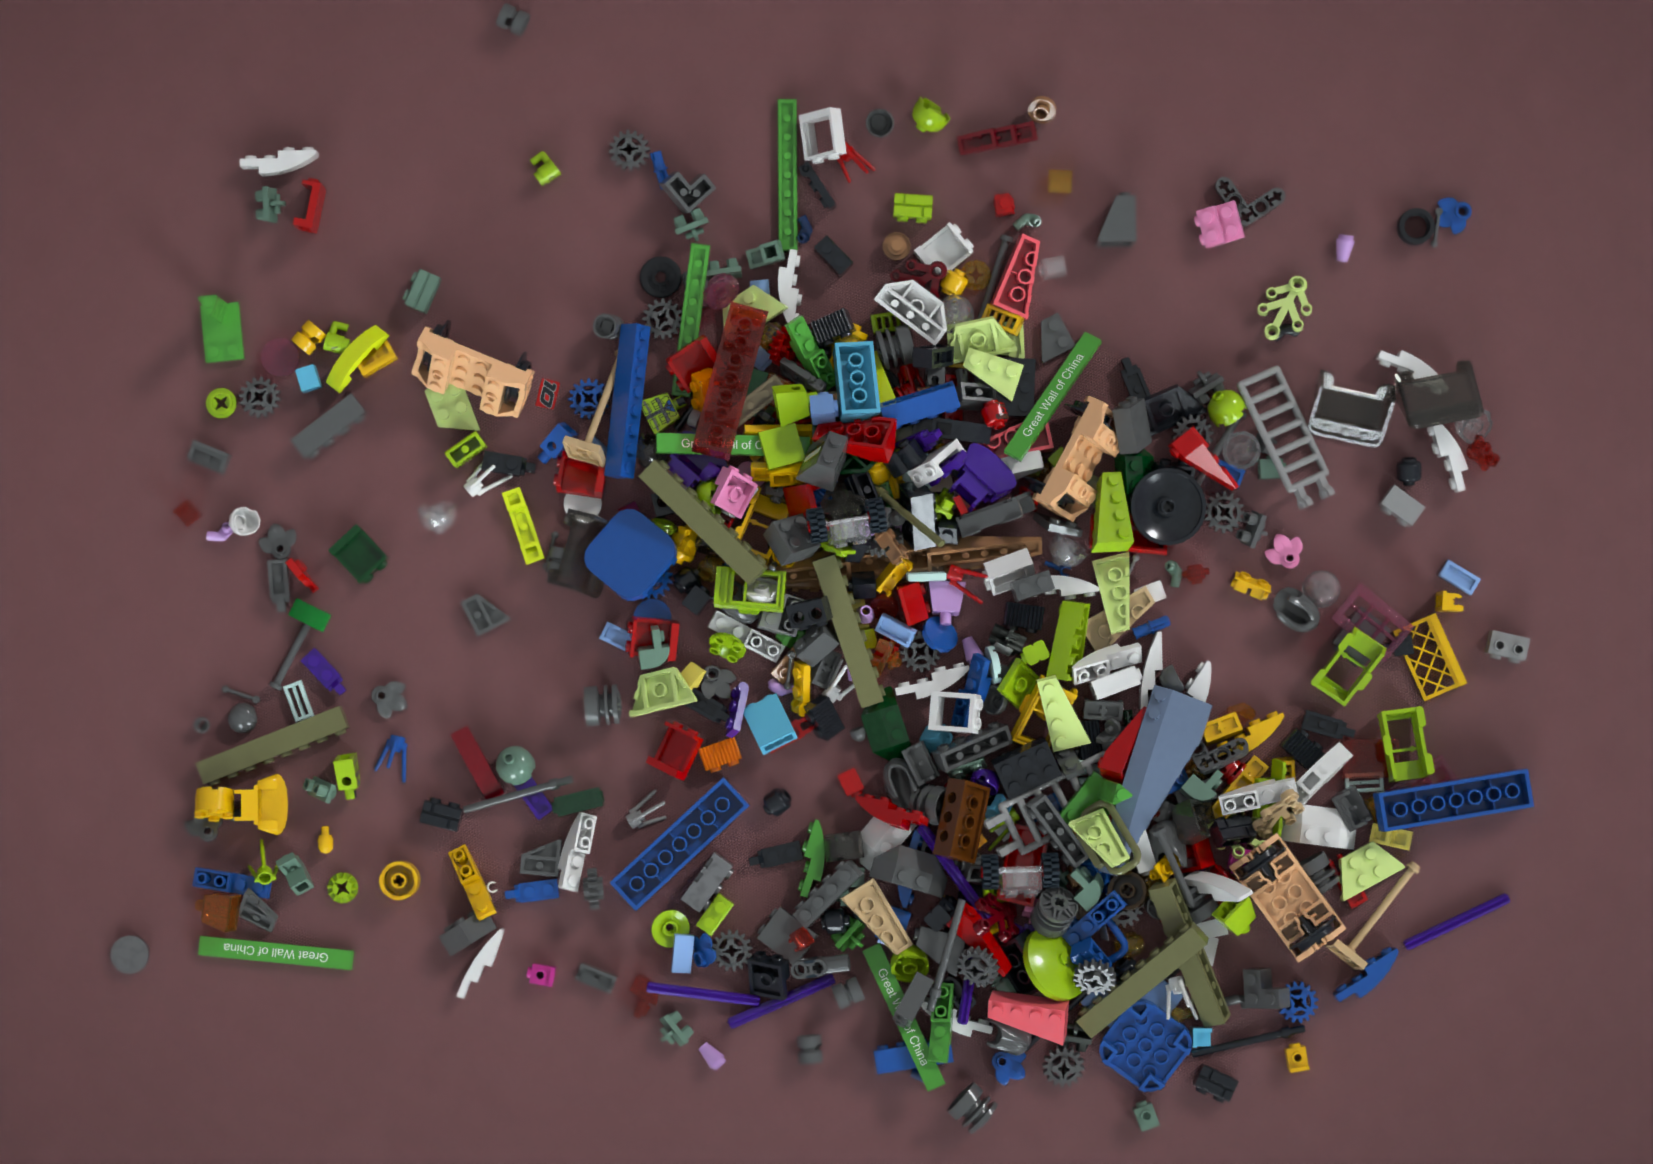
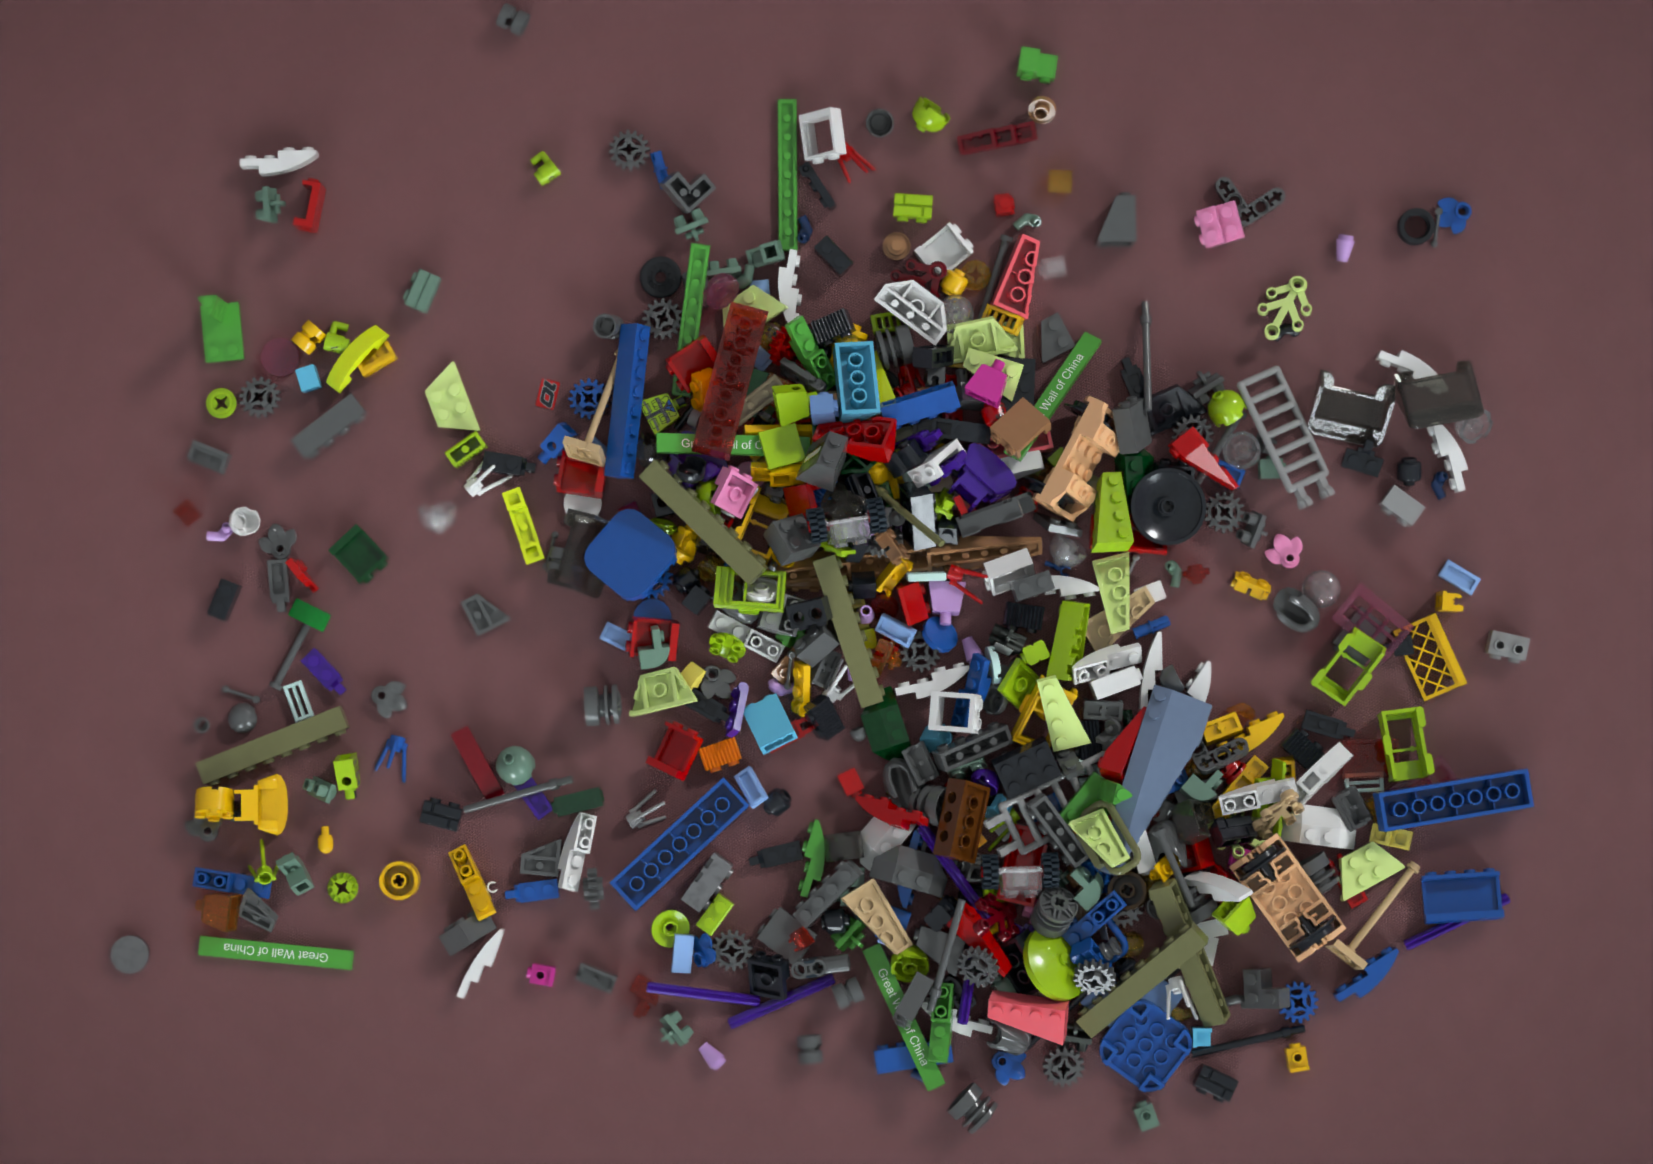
light nougat piece [412,320,535,418] -> none
clear red hips [1467,434,1500,471] -> none
none -> black brick [207,578,242,622]
none -> black hair [676,456,706,484]
none -> light blue tile [733,766,769,809]
none -> sand green arm [735,264,755,289]
none -> dark pink torso [965,359,1007,409]
none -> medium nougat panel [990,397,1052,459]
none -> bright green brick [1016,46,1058,84]
none -> dark grey wheel [1099,937,1122,961]
none -> dark grey bar [1140,301,1152,411]
none -> black hinge [1341,438,1384,478]
none -> blue panel [1420,868,1505,924]
none -> dark blue arm [1431,471,1448,500]

